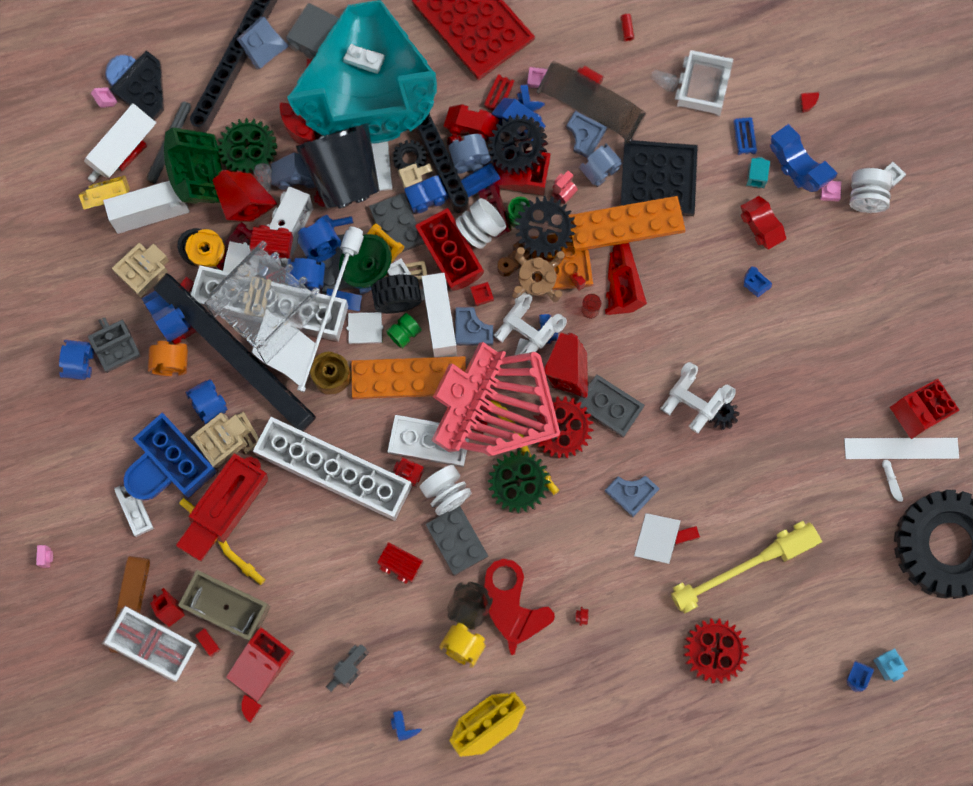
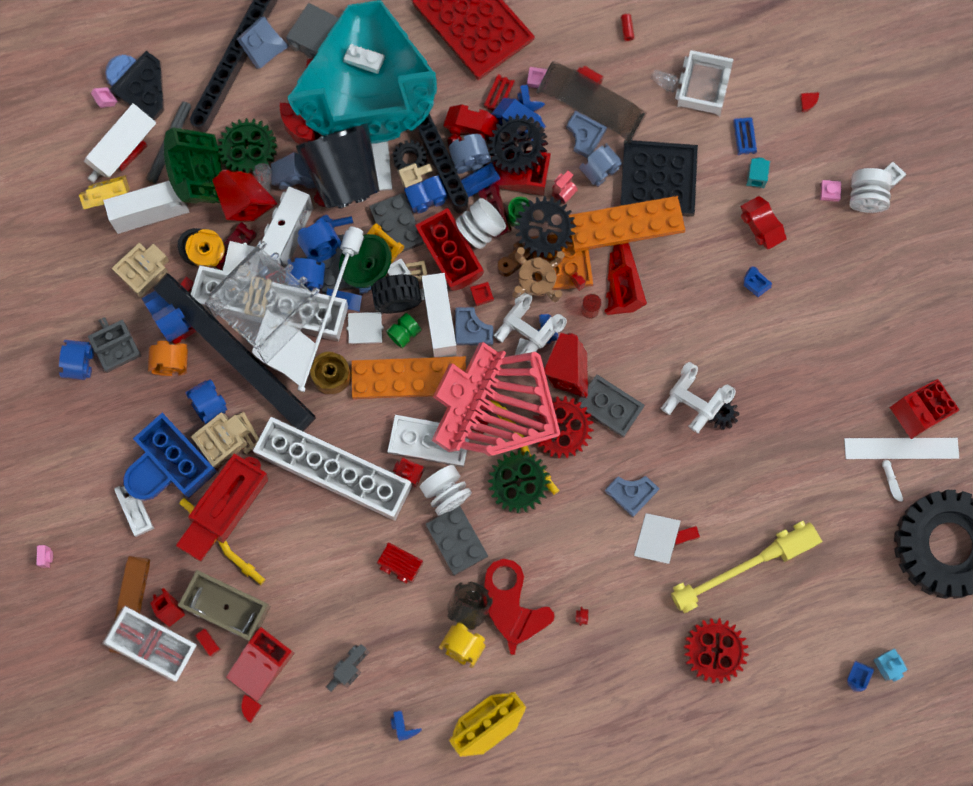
red brick [249,225,293,259] -> none
blue brick [770,124,838,192] -> none

